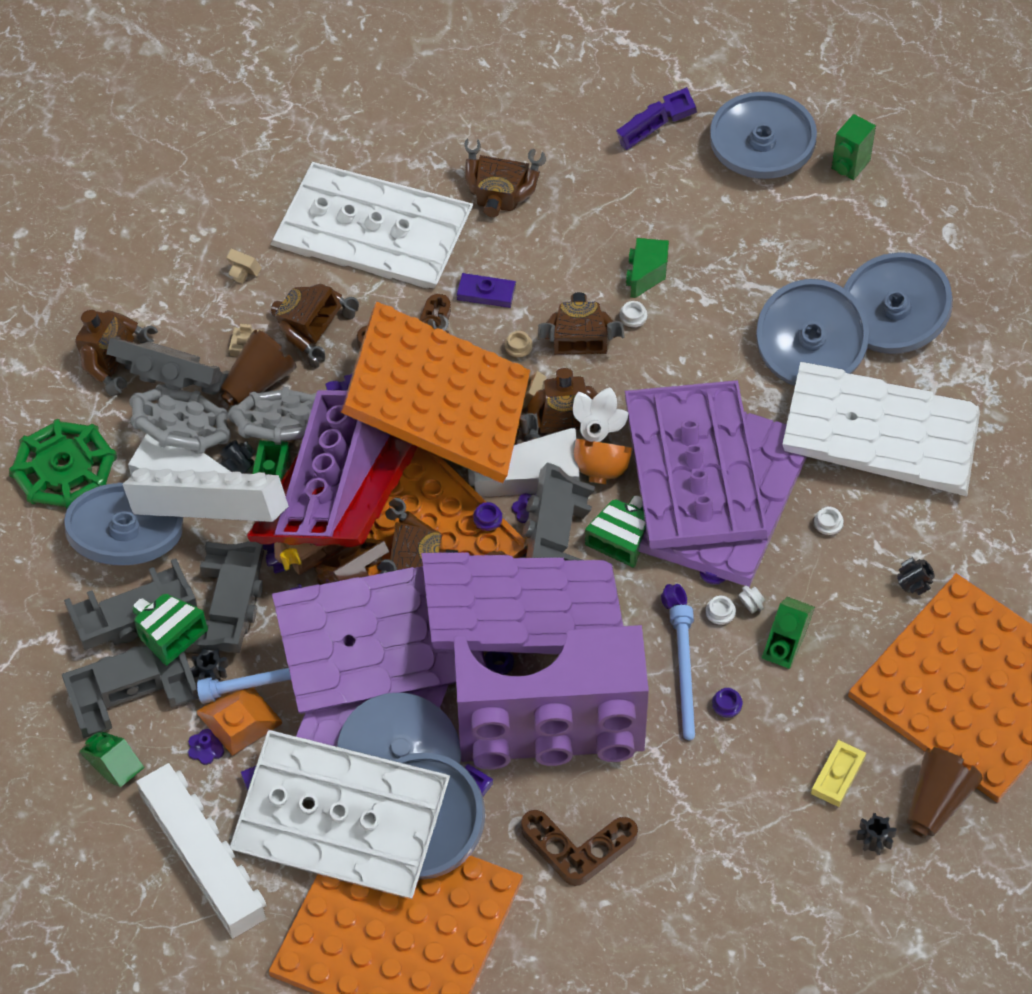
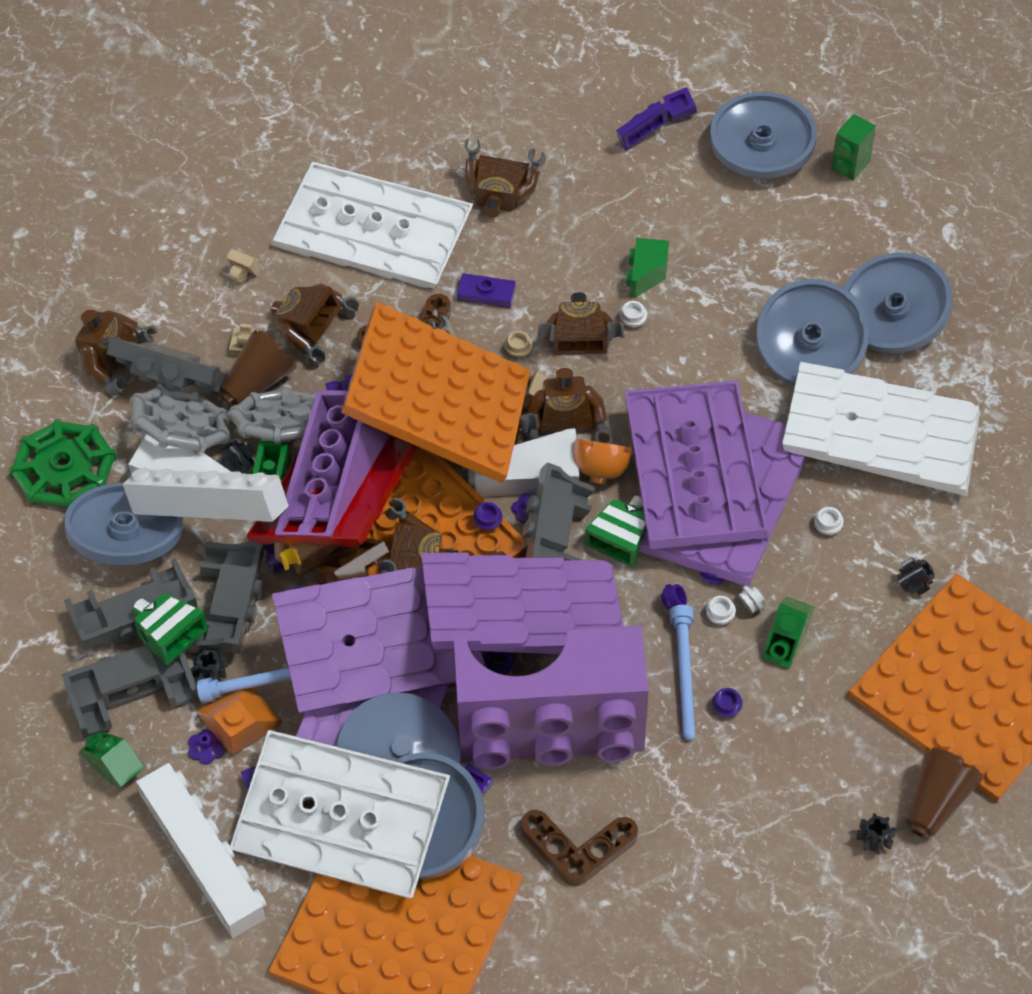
white plate [573,387,629,442] -> none
light yellow plate [811,740,866,807] -> none

